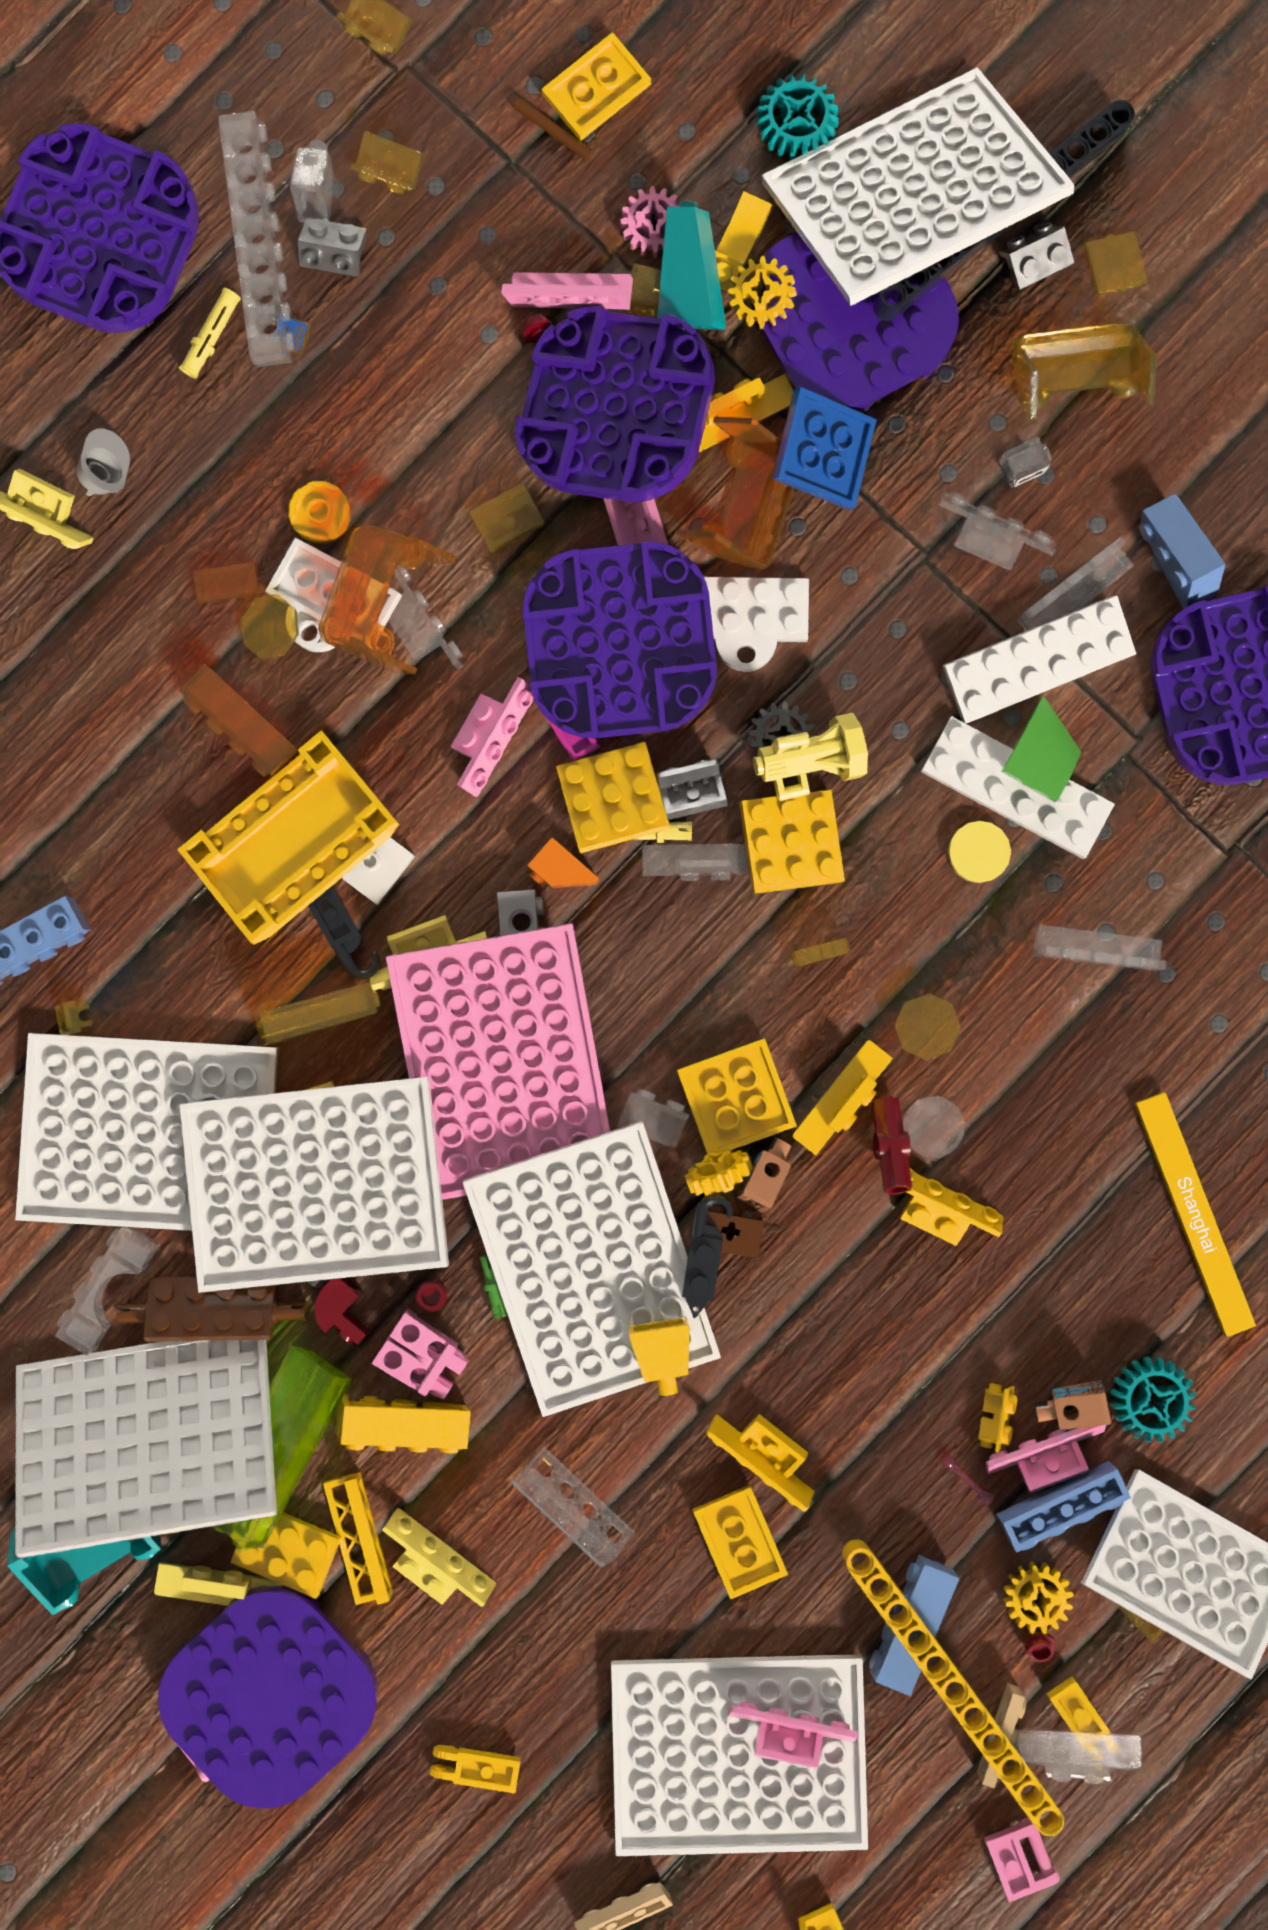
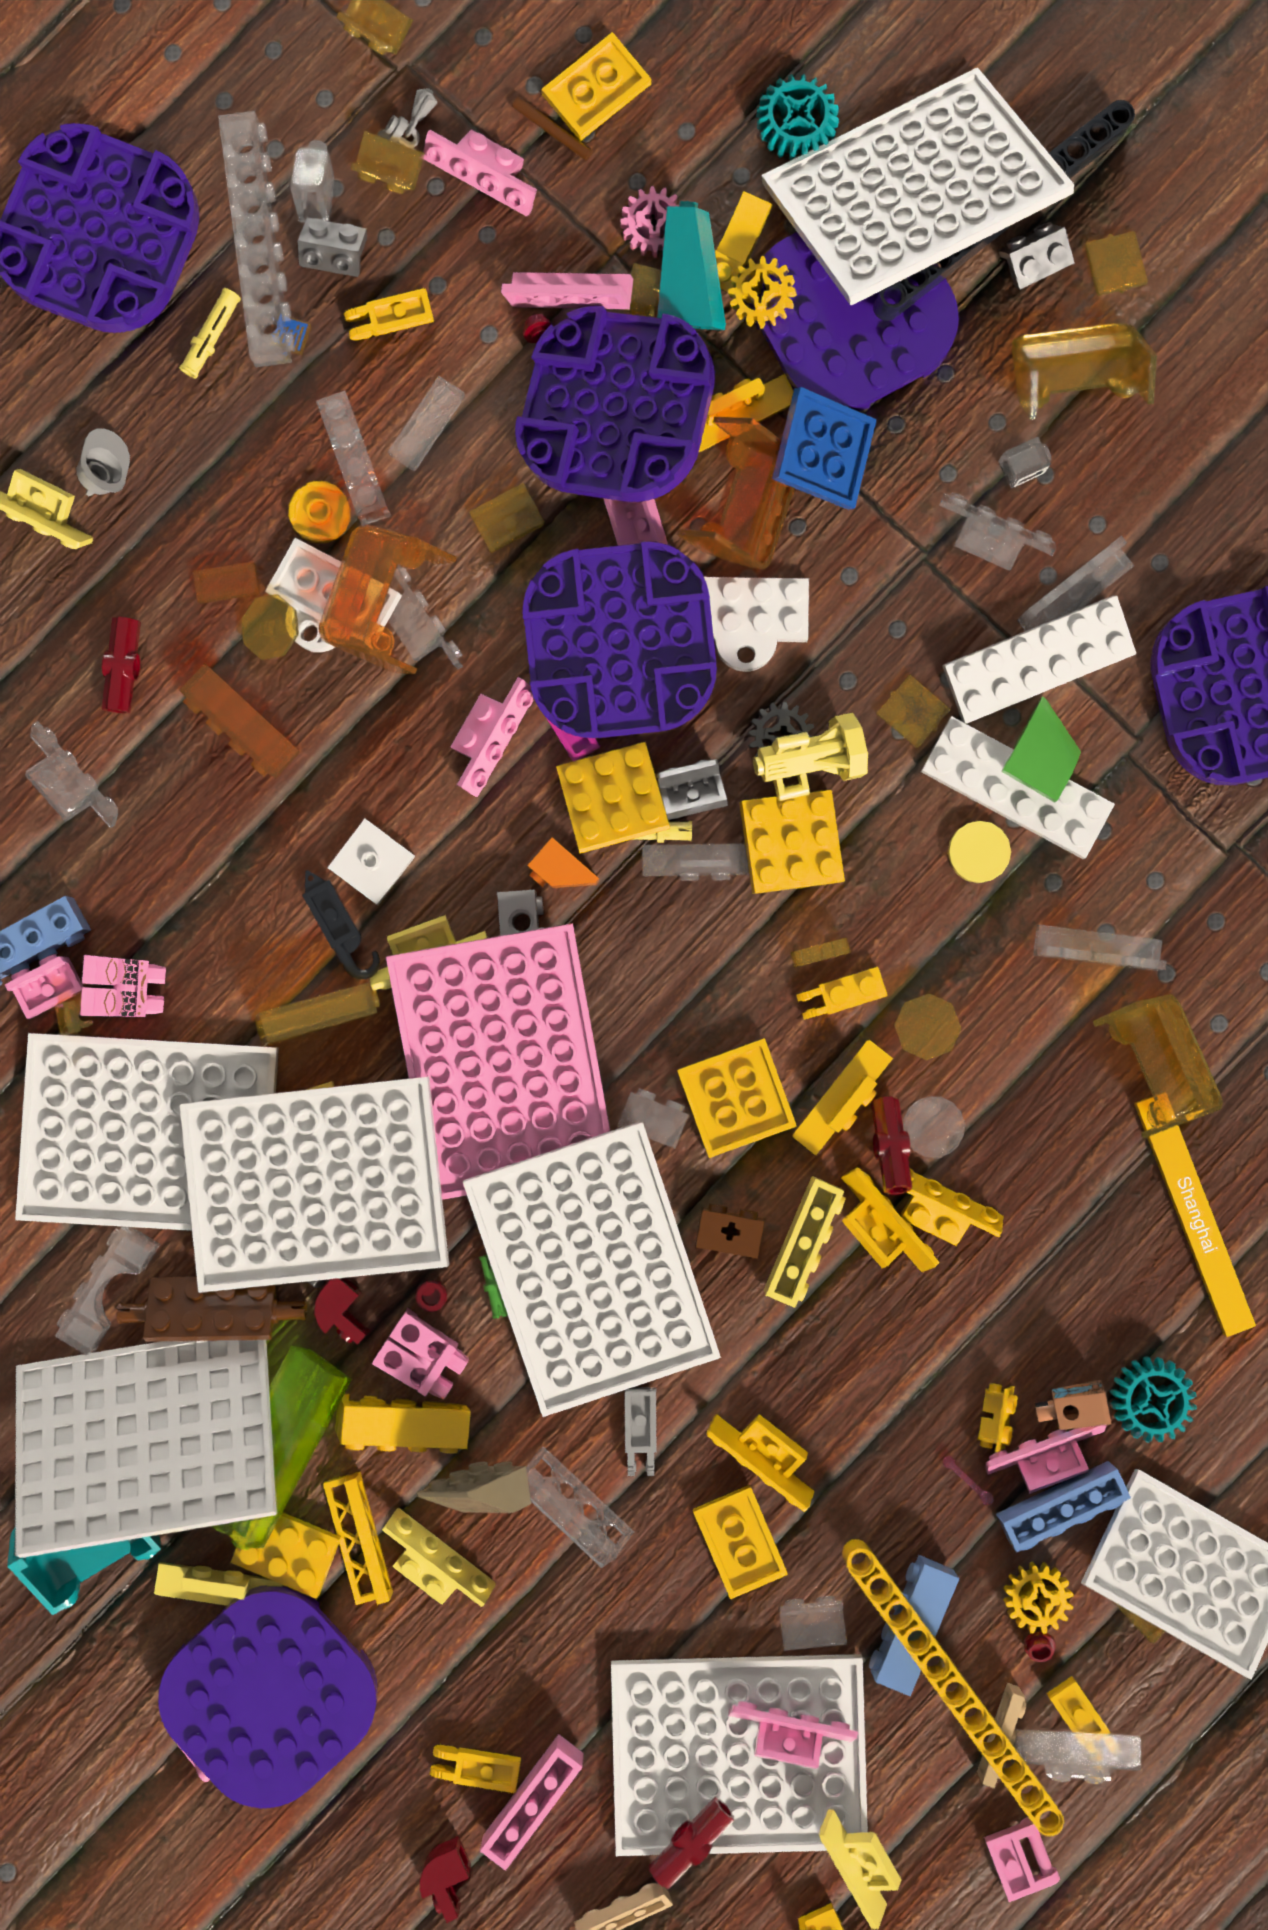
yellow slope [177,730,399,945] -> none
yellow torso [628,1317,689,1396] -> none
black plate [682,1194,733,1318] -> none
yellow gear [685,1150,753,1196] -> none
nougat torso [735,1138,791,1213] -> none
medium blue wedge [1139,493,1226,609] -> none
none -> bright pink bracket [5,954,84,1019]
none -> clear bracket [25,721,118,828]
none -> bright pink hips [80,955,166,1017]
none -> dark red piece [102,617,141,714]
none -> clear arch [316,390,391,526]
none -> yellow hinge [344,288,434,340]
none -> light grey piece [385,88,437,149]
none -> clear plate [388,376,465,472]
none -> dark tan slope [417,1462,531,1513]
none -> dark red brick [419,1836,471,1923]
none -> bright pink bracket [423,129,537,216]
none -> bright pink brick [480,1734,584,1871]
none -> light grey hinge [625,1387,656,1476]
none -> dark red piece [649,1797,735,1889]
none -> light yellow brick [764,1176,846,1308]
none -> clear bracket [779,1596,847,1651]
none -> yellow hinge [796,967,887,1020]
none -> light yellow bracket [819,1809,901,1929]
none -> yellow bracket [841,1168,939,1272]
none -> clear yellow piece [877,675,951,748]
none -> clear yellow windscreen [1093,994,1223,1139]

